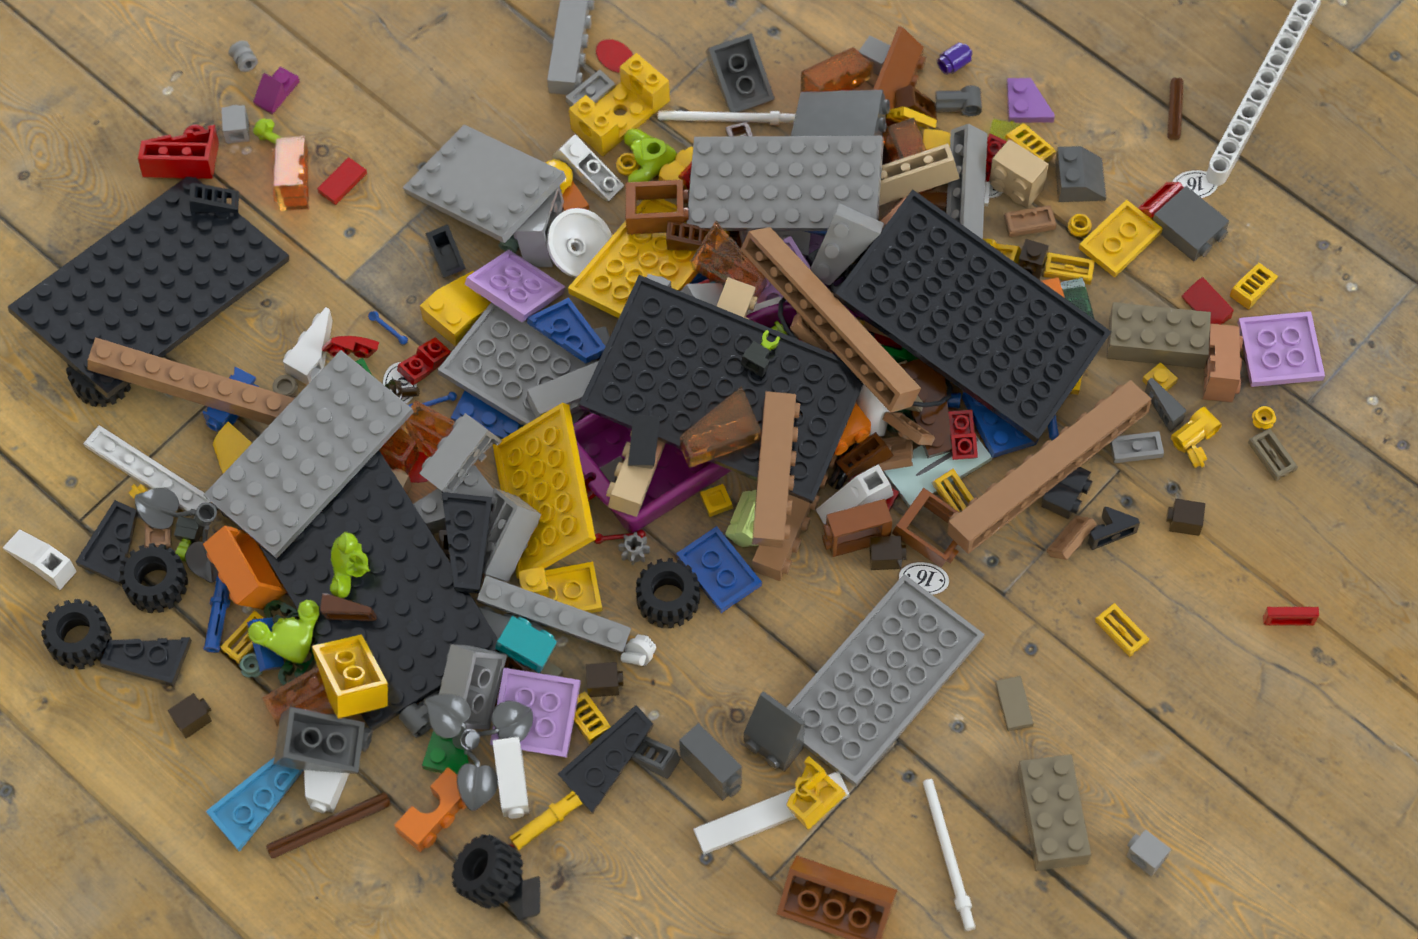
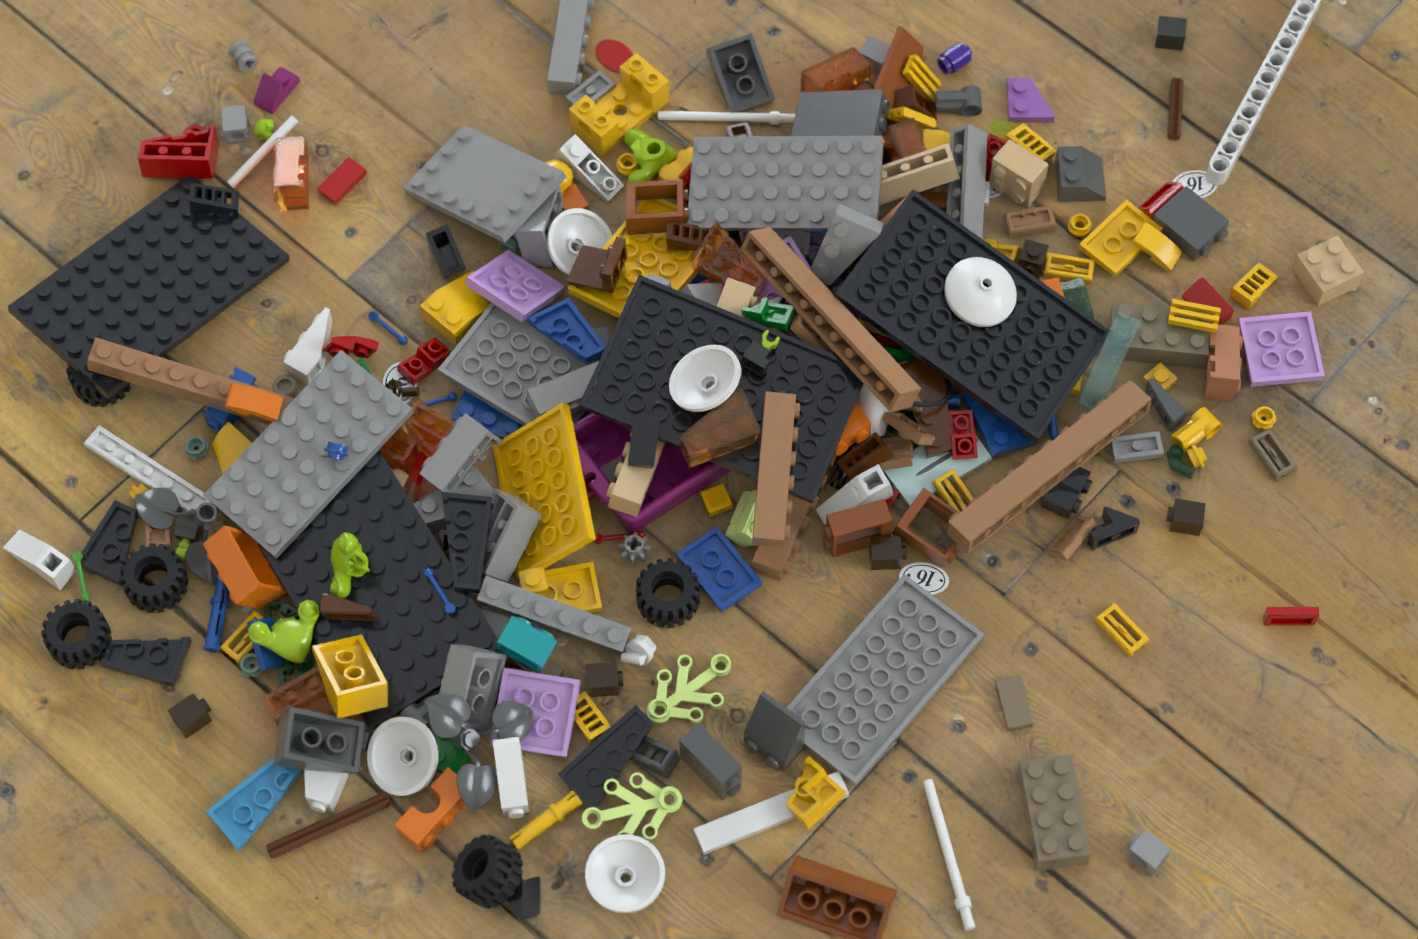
none -> bright green hinge [71,551,91,603]
none -> sand green plate [184,436,209,460]
none -> orange slope [225,383,283,422]
none -> white bar [227,115,298,189]
none -> blue plate [324,441,349,461]
none -> white dish [367,717,438,796]
none -> red sticker [413,471,423,503]
none -> blue hinge [423,568,456,614]
none -> reddish brown bracket [567,237,628,294]
none -> yellowish green plant [582,772,682,840]
none -> white dish [585,834,665,913]
none -> yellowish green plant [647,654,731,725]
none -> white dish [669,345,741,412]
none -> green slope [741,297,795,331]
none -> yellow tile [902,54,941,101]
none -> white dish [944,257,1017,327]
none -> clear light blue plate [1078,311,1141,409]
none -> yellow slope [1131,222,1182,272]
none -> pearl dark grey panel [1155,16,1187,51]
none -> clear green arm [1166,444,1196,479]
none -> yellow tile [1167,299,1221,333]
none -> tan brick [1292,235,1364,306]

